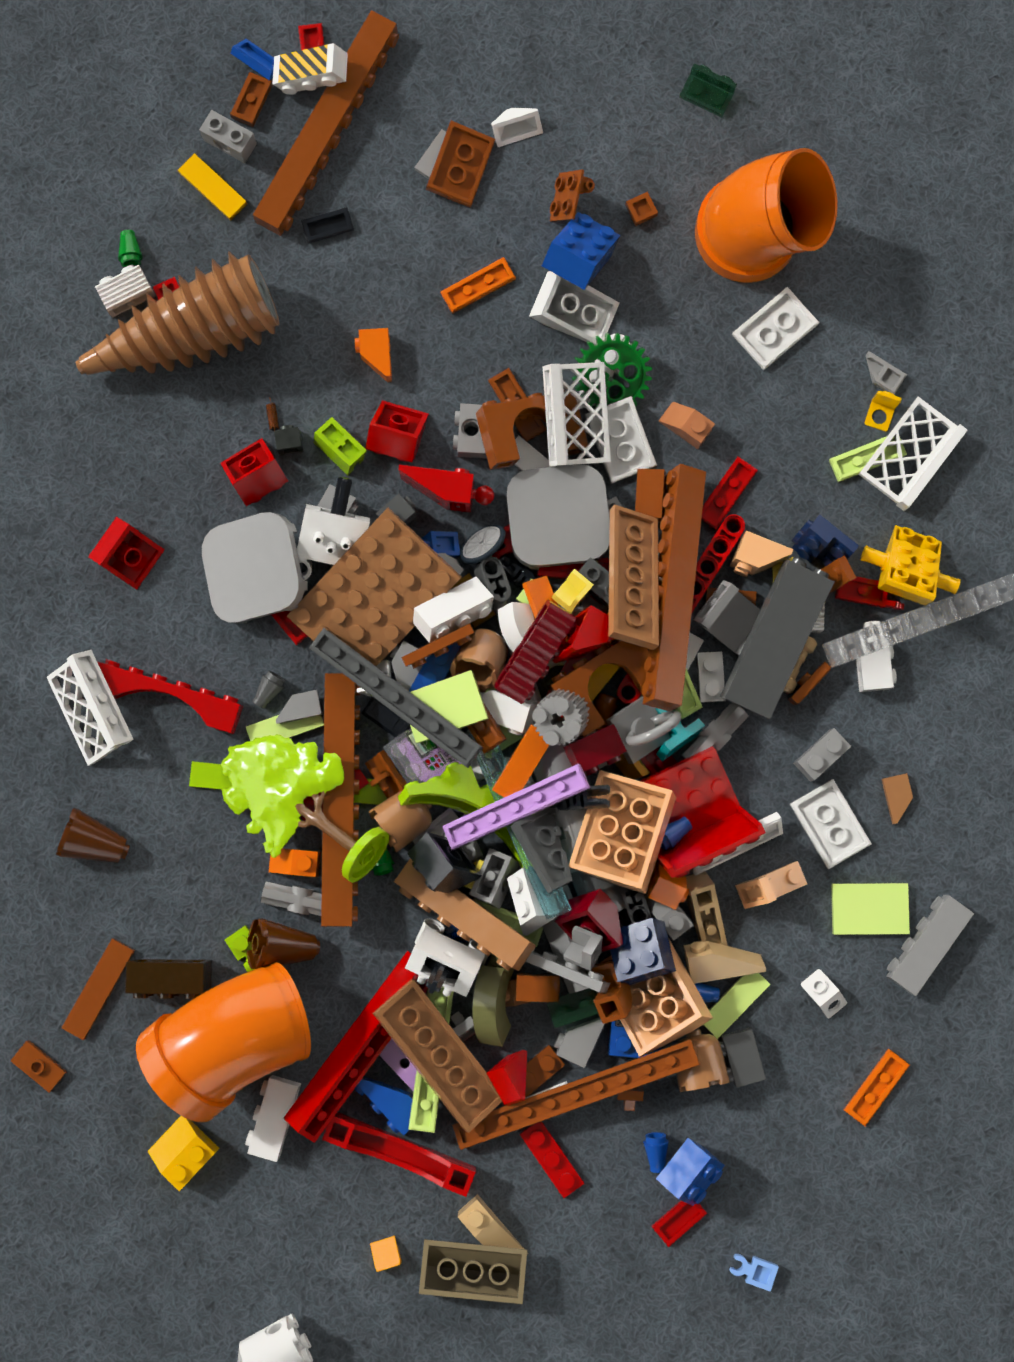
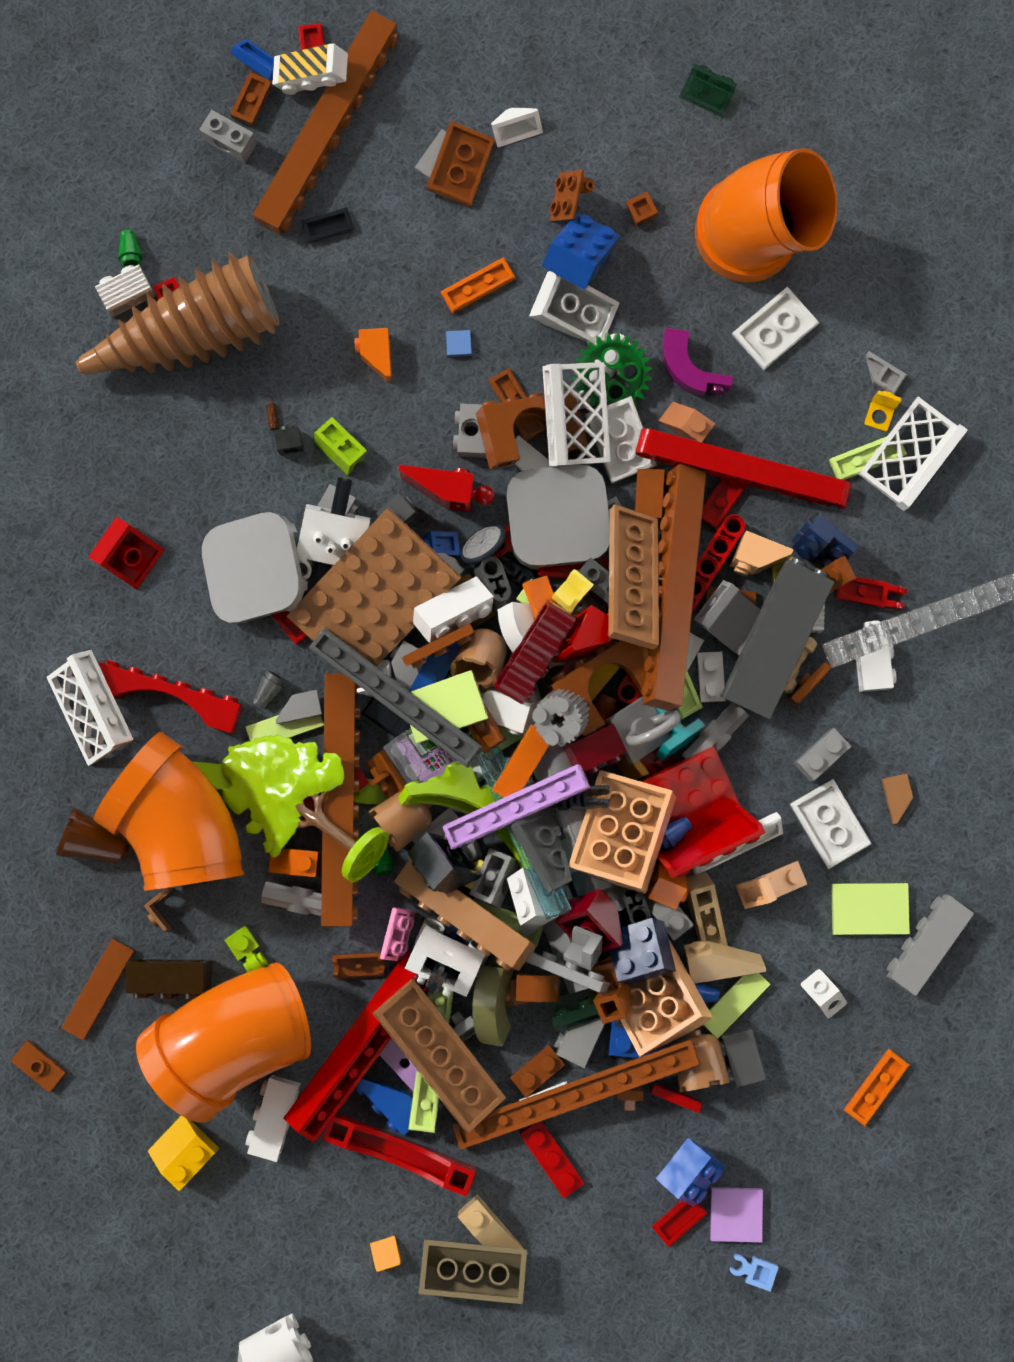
yellow tile [178,153,247,221] -> none
red slope [220,438,288,507] -> none
reddish brown cone [247,918,320,969] -> none
red slope [365,400,429,462] -> none
red slope [486,1050,527,1106] -> none
blue cone [643,1132,669,1173] -> none
yellow slope [860,525,961,606] -> none
none -> orange cylinder [93,732,244,891]
none -> medium nougat bracket [144,887,173,932]
none -> dark orange hinge [332,952,386,979]
none -> bright pink slope [380,907,416,961]
none -> medium blue tile [446,330,472,357]
none -> red beam [635,428,852,509]
none -> red tile [649,1081,702,1113]
none -> magenta arch [662,328,733,397]
none -> lavender tile [710,1187,763,1242]

